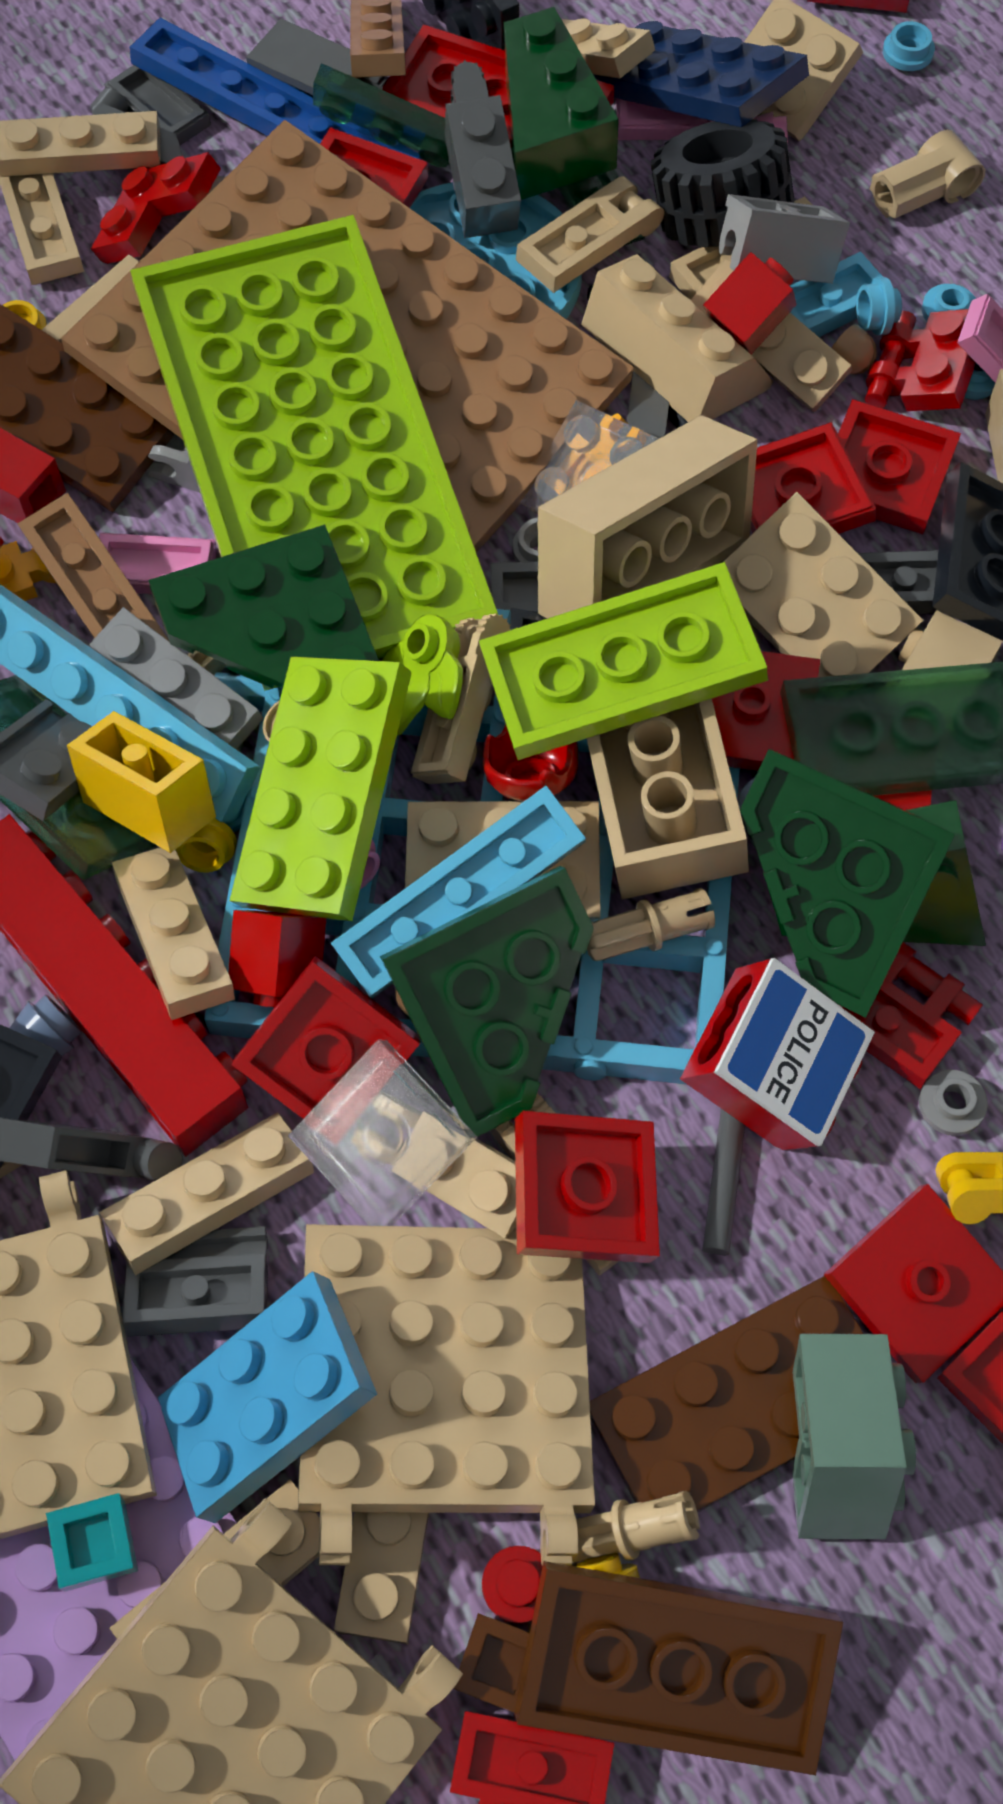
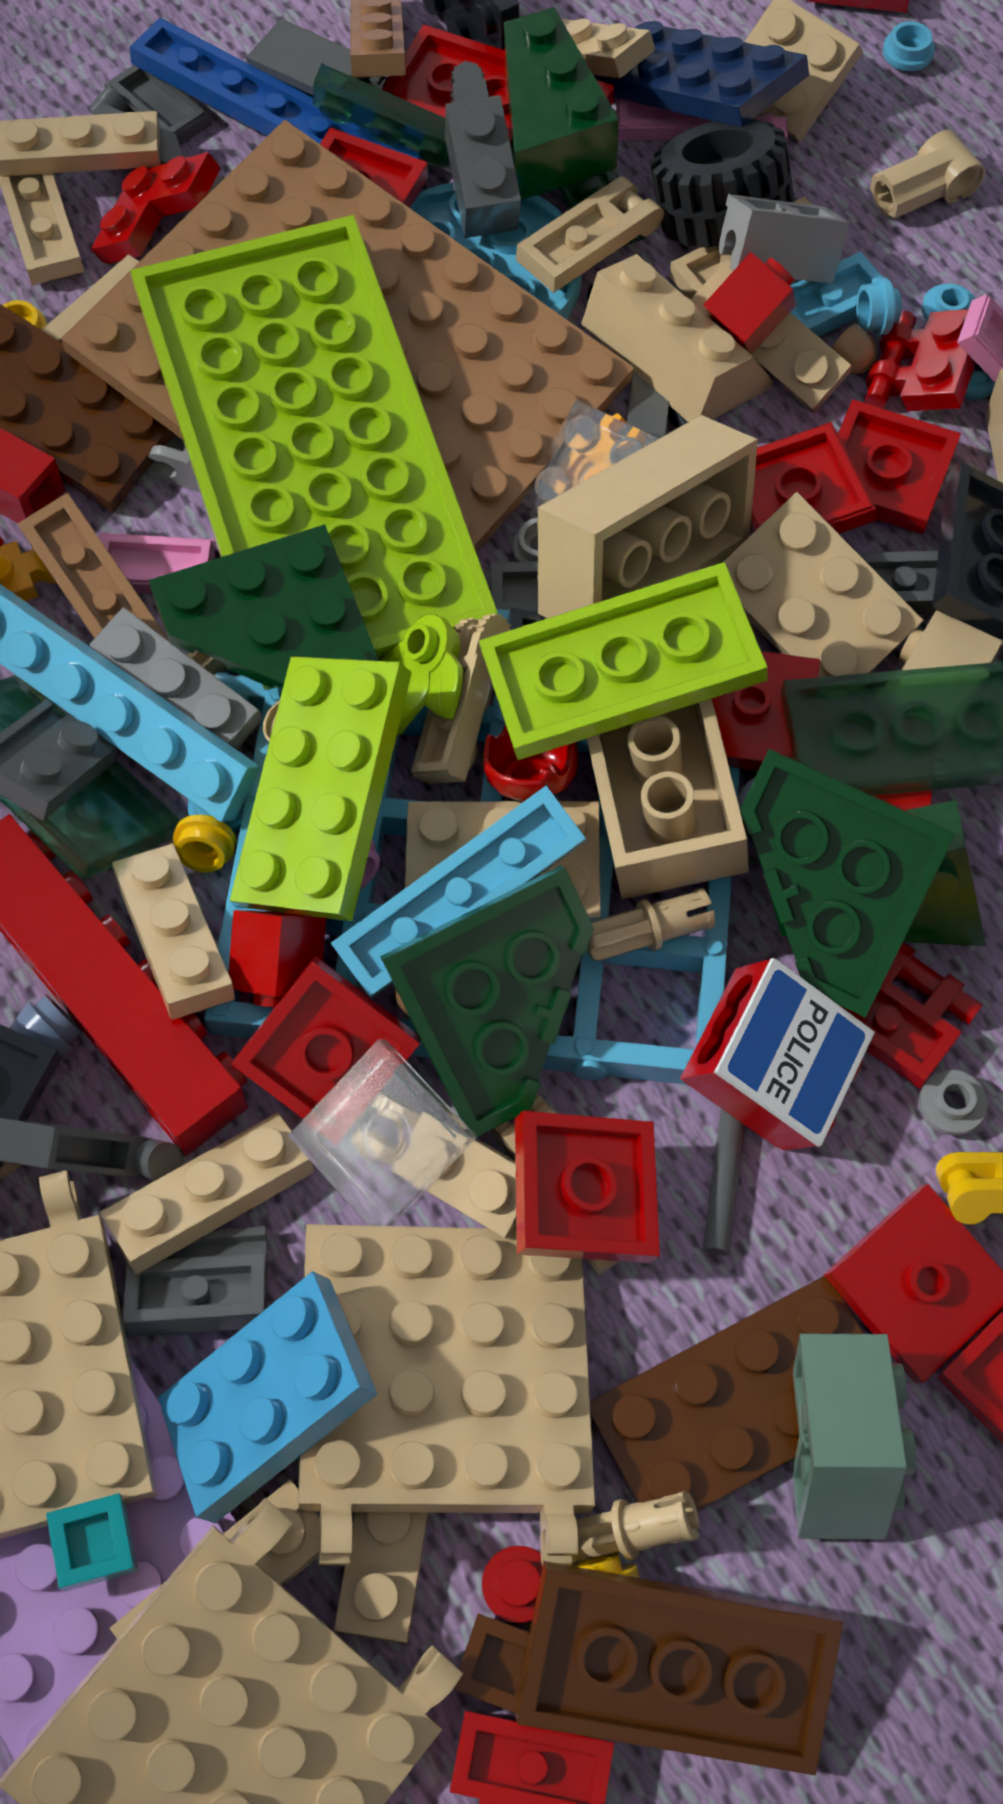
yellow brick [67,711,216,853] -> none

